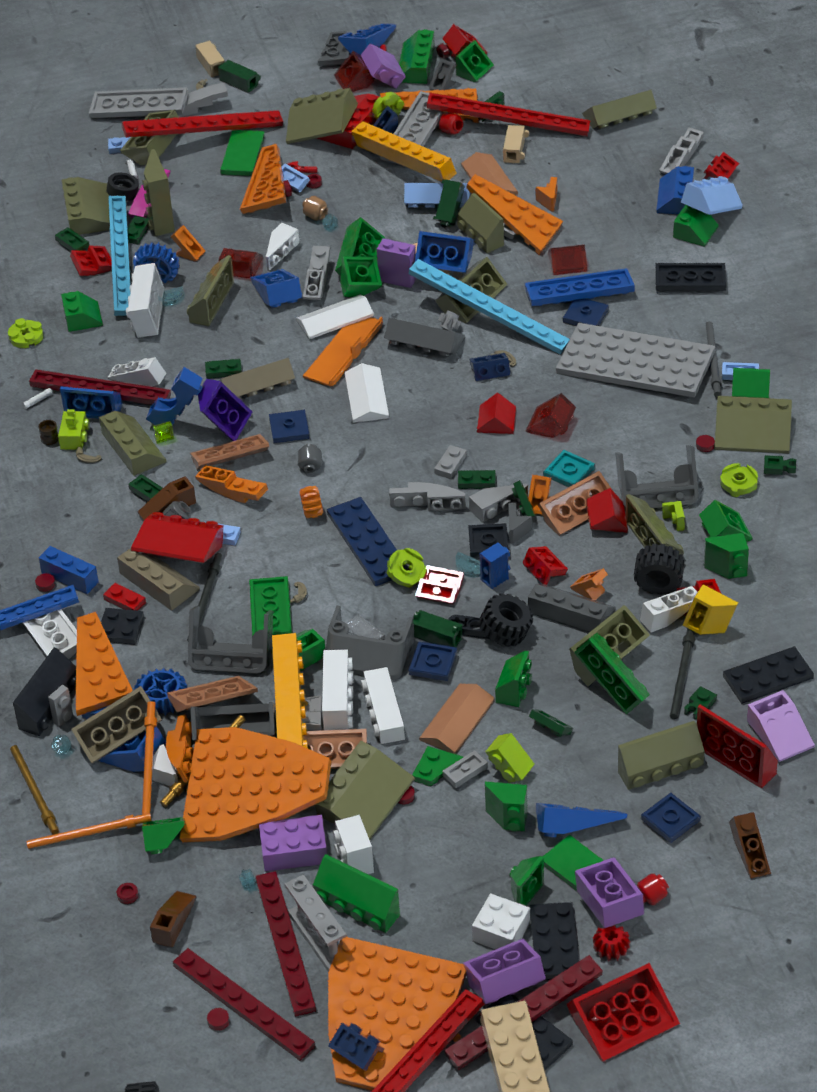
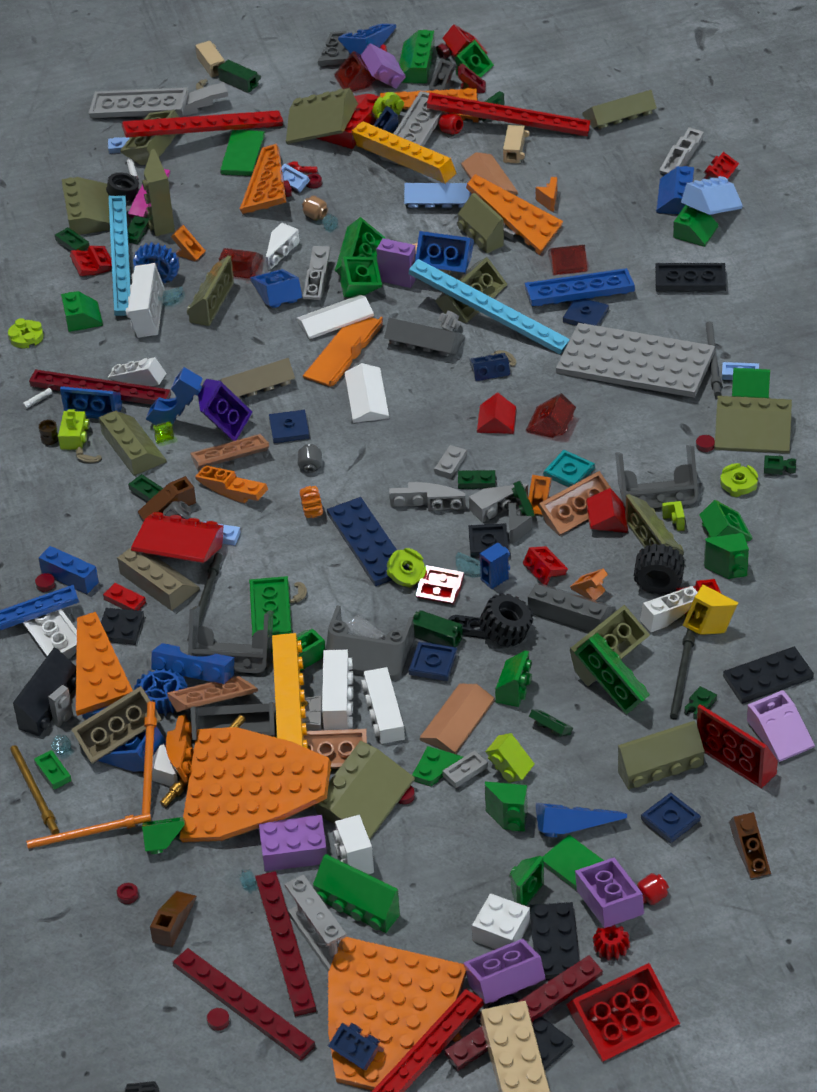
dark green plate [205,359,242,379] -> none
dark green brick [433,179,465,227] -> none
none -> green plate [34,750,72,790]
none -> blue arch [151,643,234,684]
none -> dark red slope [458,63,486,93]

